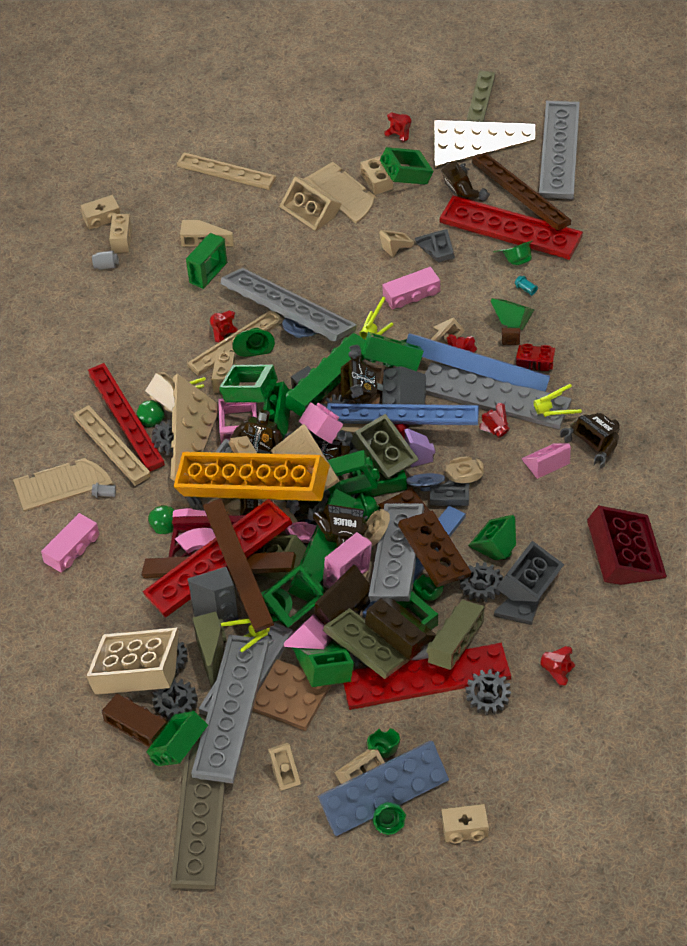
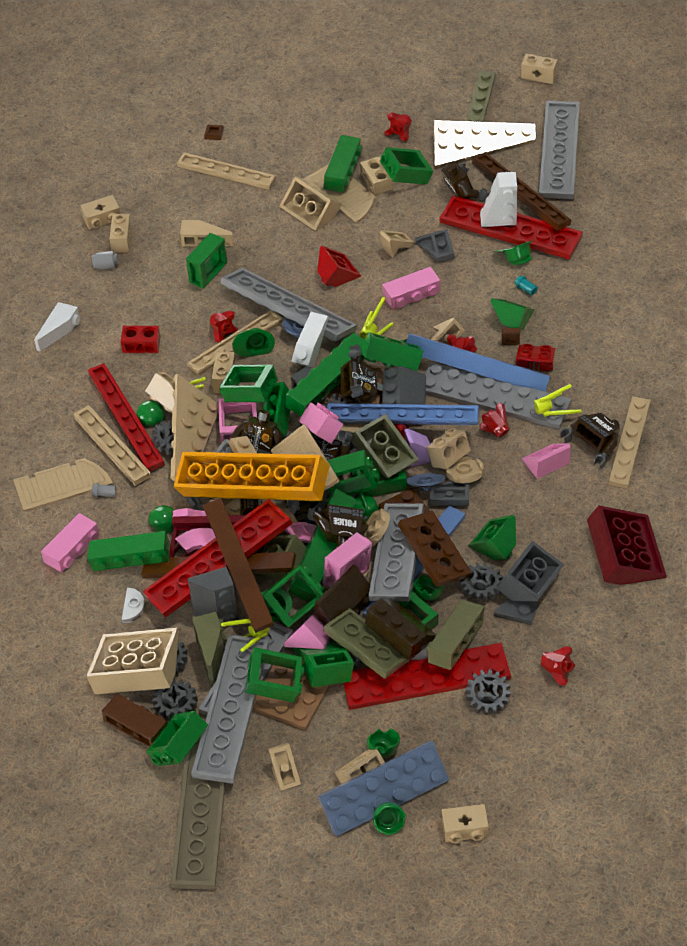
none -> white slope [34,302,80,352]
none -> green brick [87,531,170,571]
none -> red brick [120,325,161,353]
none -> white plate [122,587,145,624]
none -> reddish brown tile [204,124,224,140]
none -> green window [245,647,304,703]
none -> white slope [291,312,329,368]
none -> red slope [317,245,361,287]
none -> green brick [324,135,363,193]
none -> tan brick [427,428,471,469]
none -> white wedge [480,172,517,227]
none -> tan brick [521,54,558,84]
none -> tan plate [609,396,651,489]

